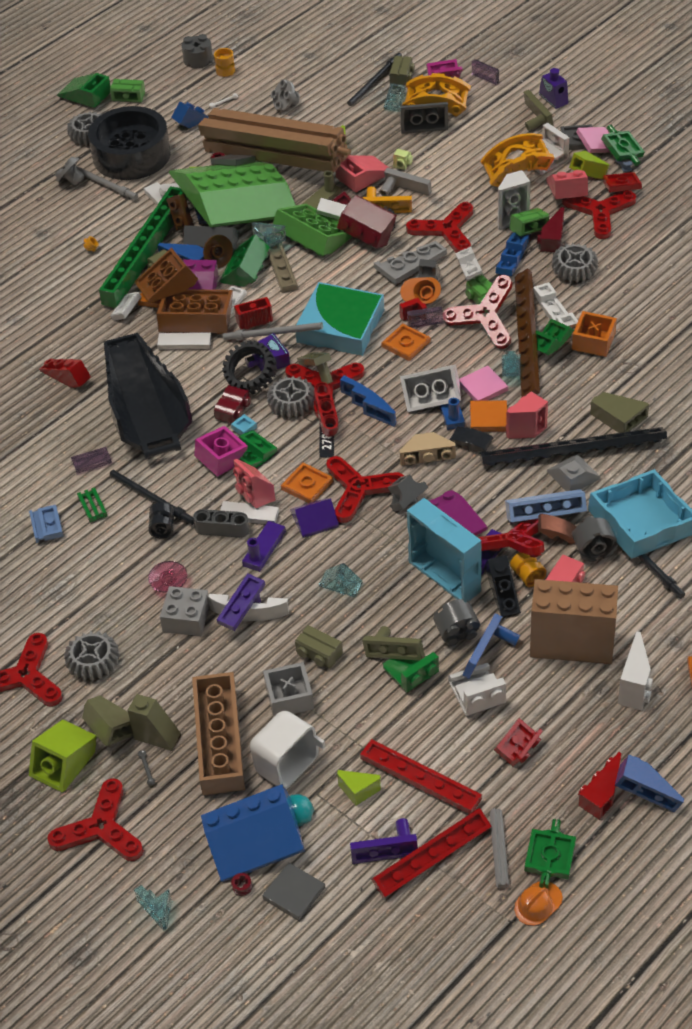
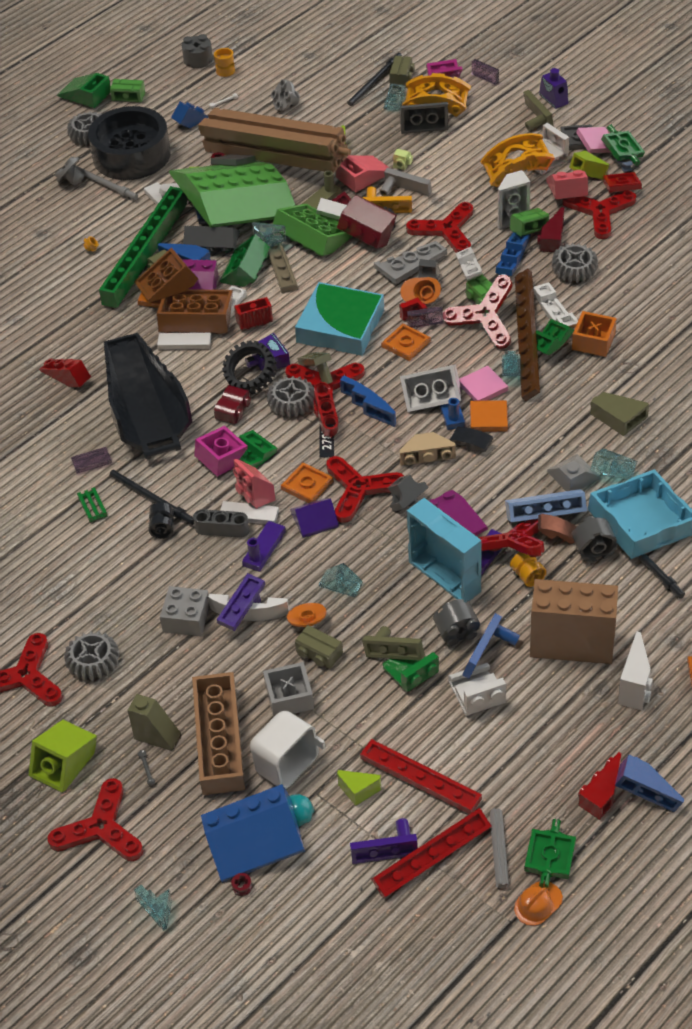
medium blue plate [29,505,64,543] -> none
olive slope [82,695,133,746] -> none
white tile [110,292,141,321] -> none
clear pink dish [148,561,188,593] -> none
reddish brown bracket [167,194,194,231] -> none
reddish brown dish [203,234,233,268] -> none
light grey bar [223,322,323,341] -> none
medium azure plate [231,414,257,435] -> none
dark grey tile [262,863,325,921] -> none
black plate [479,427,667,466] -> none
black slope [485,555,521,617] -> none
red bracket [494,718,543,767] -> none
coral slope [506,392,548,439] -> none
coral brick [546,555,585,583] -> none
none -> orange dish [287,603,327,627]
none -> clear light blue slope [590,448,638,479]

